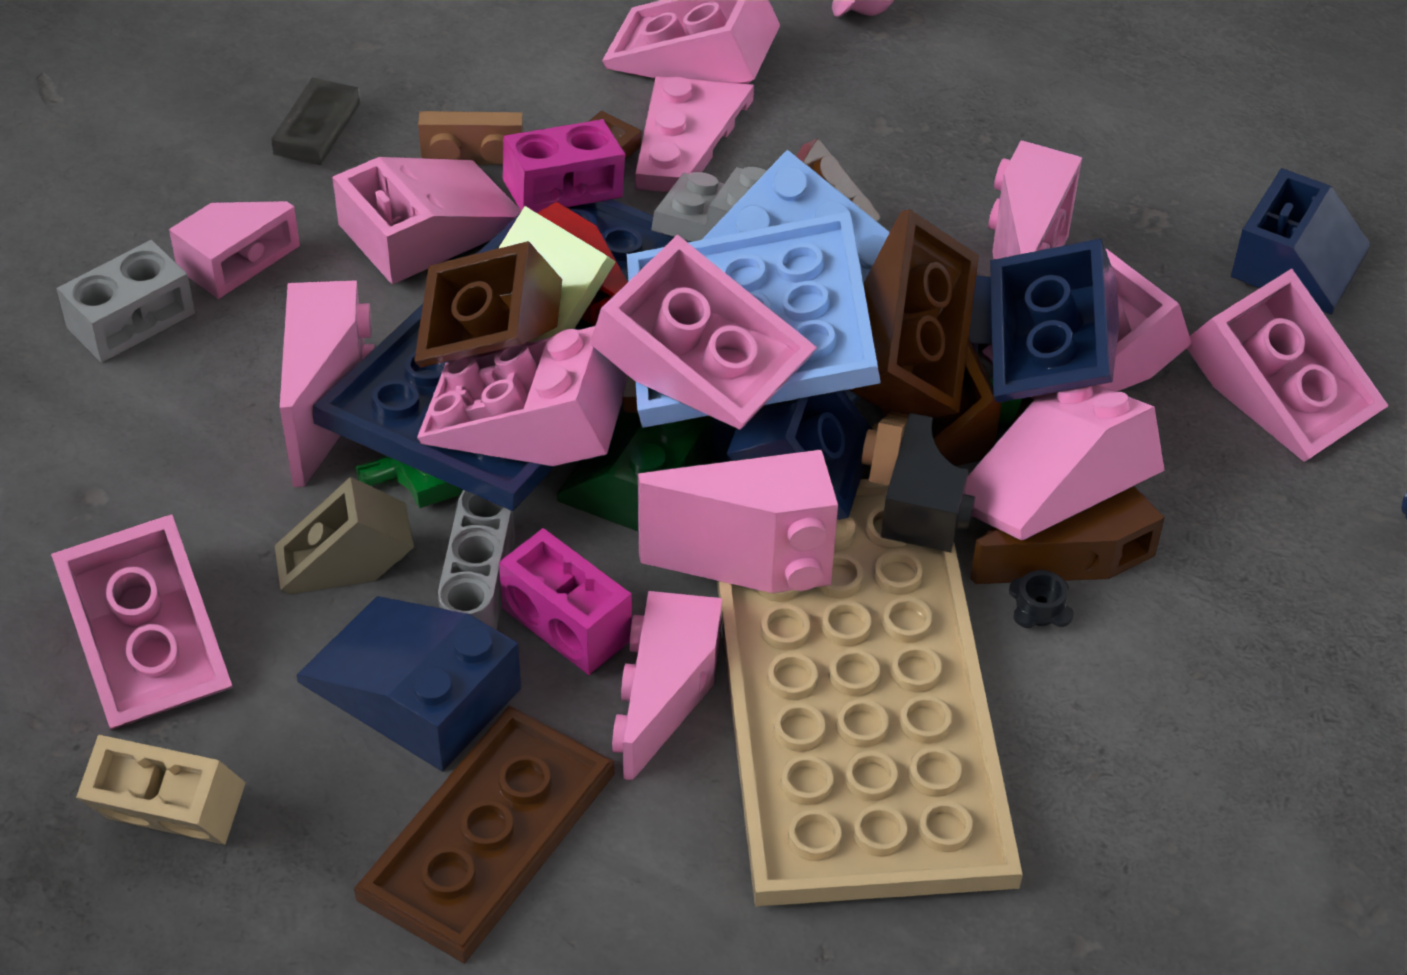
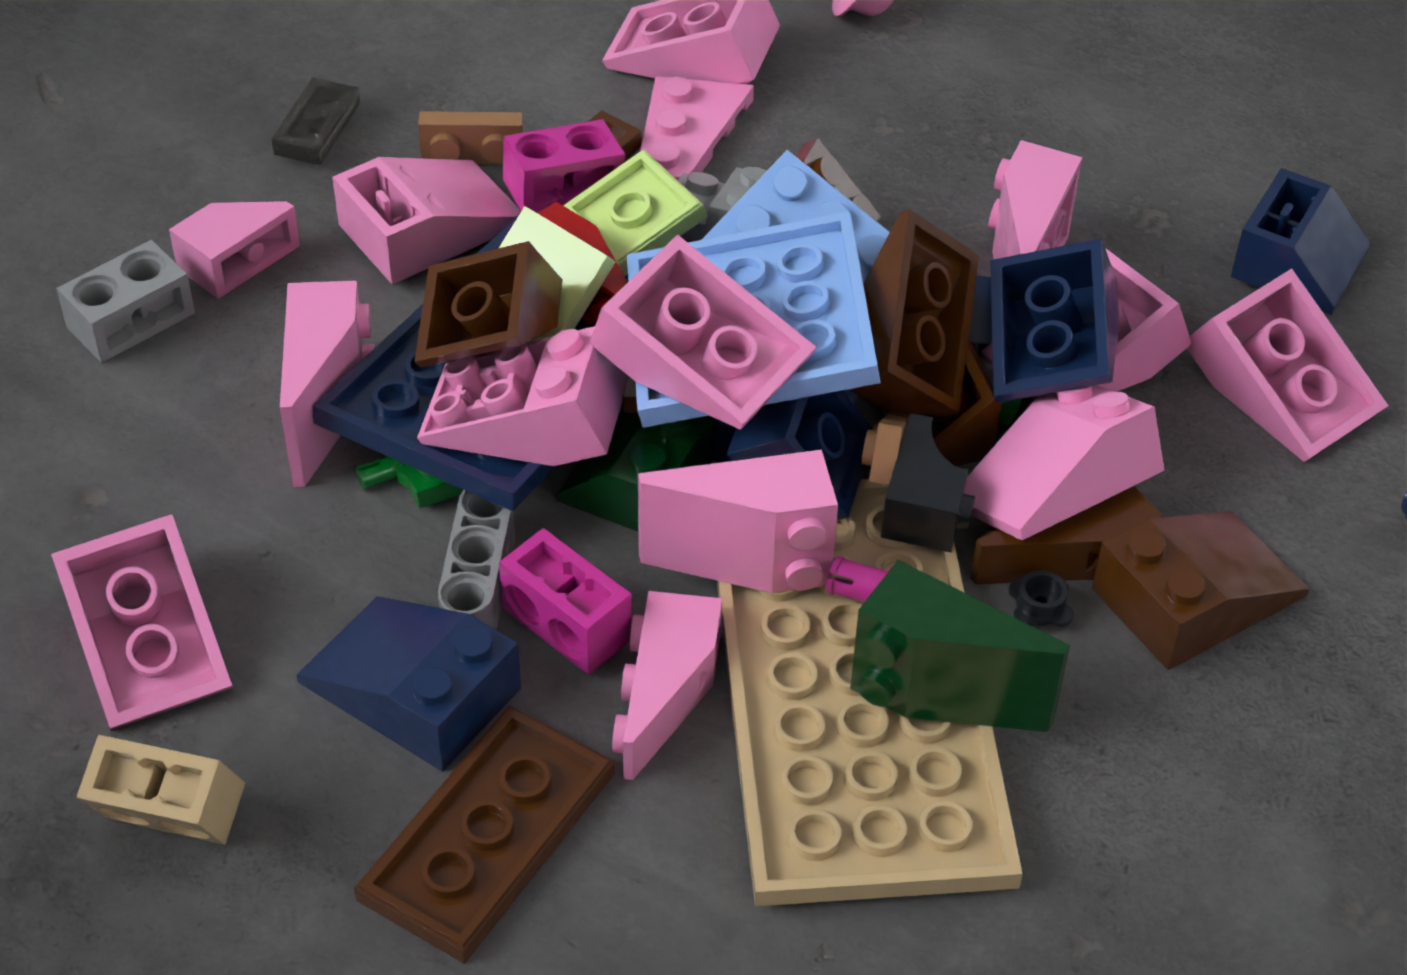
dark tan slope [275,477,414,594] -> none
none -> yellowish green tile [563,149,708,276]
none -> dark pink pin [826,556,893,603]
none -> dark green slope [850,560,1070,732]
none -> reddish brown slope [1092,511,1310,670]

